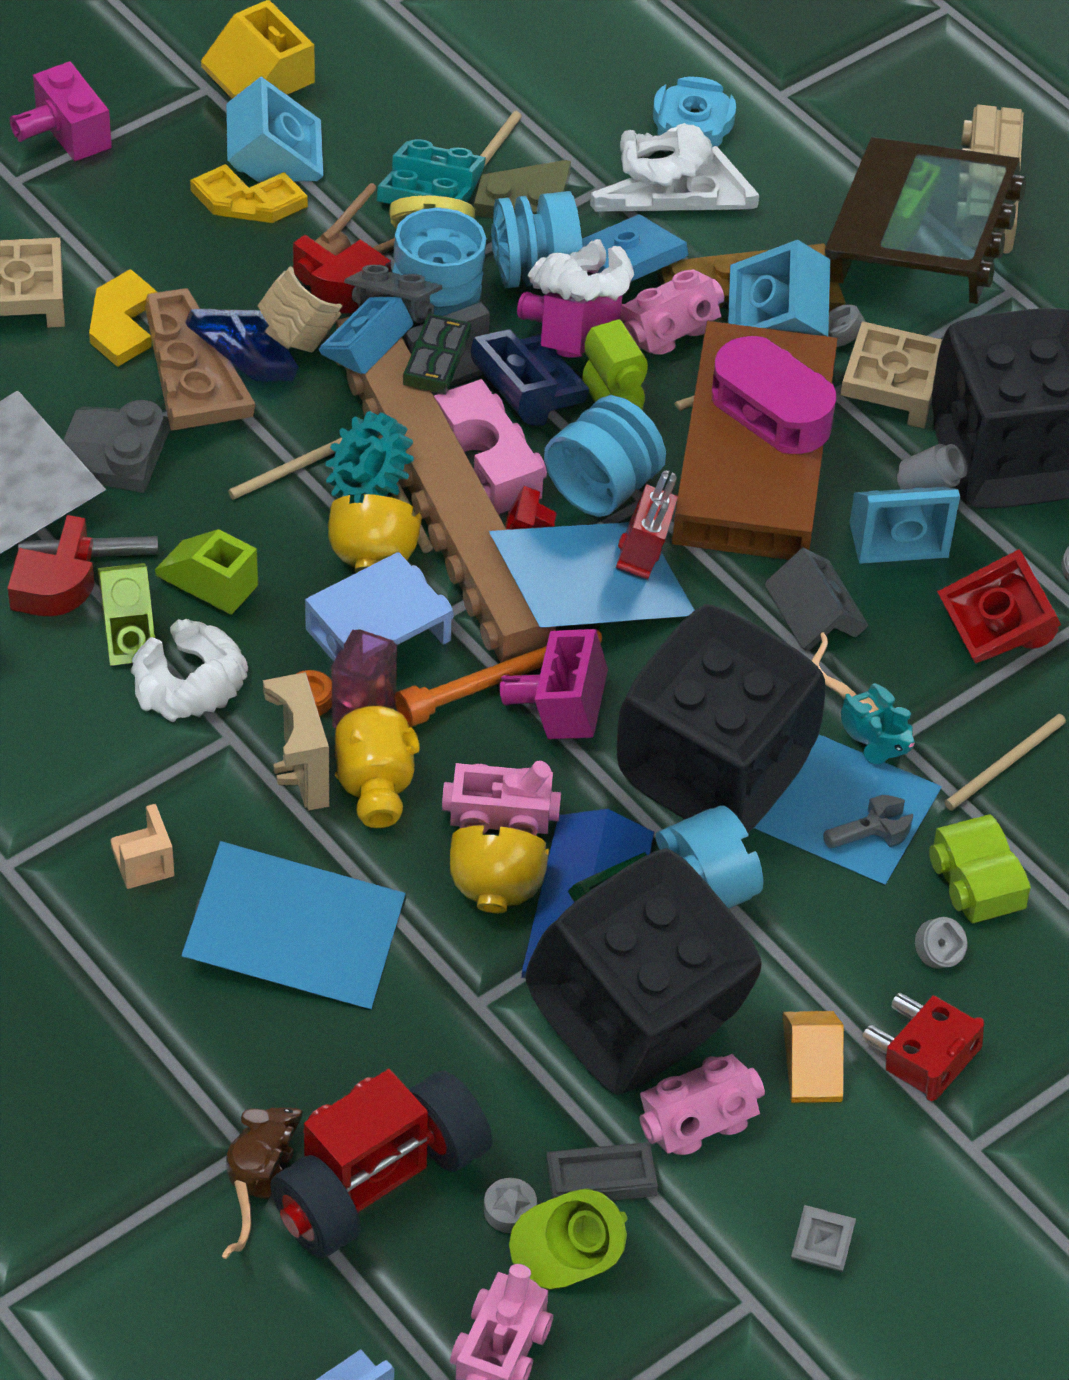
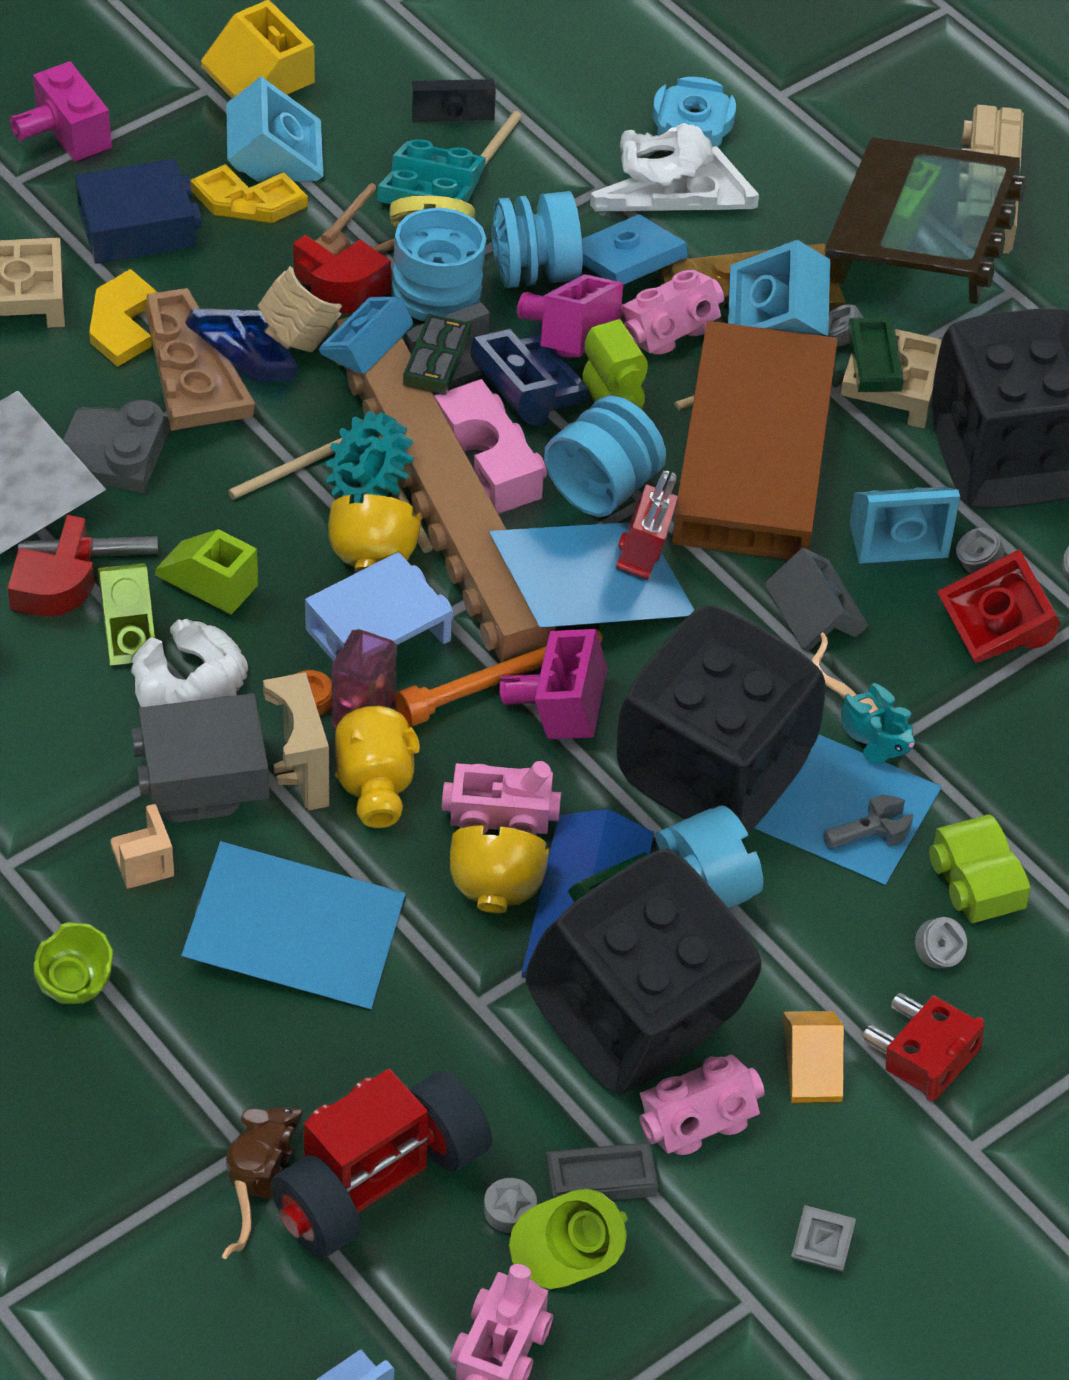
dark grey hinge [345,265,442,323] -> none
olive wing [474,160,571,218] -> none
red tile [505,486,557,530] -> none
white piece [528,239,634,302] -> none
dark pink brick [712,336,836,454] -> none
light grey brick [897,444,967,489] -> none
tan axle [945,714,1066,811] -> none
none -> lime hair [33,922,113,1004]
none -> dark blue brick [75,158,201,264]
none -> dark grey brick [131,693,269,822]
none -> black plate [412,79,496,122]
none -> dark green tile [848,317,904,392]
none -> light grey tile [956,528,1005,573]

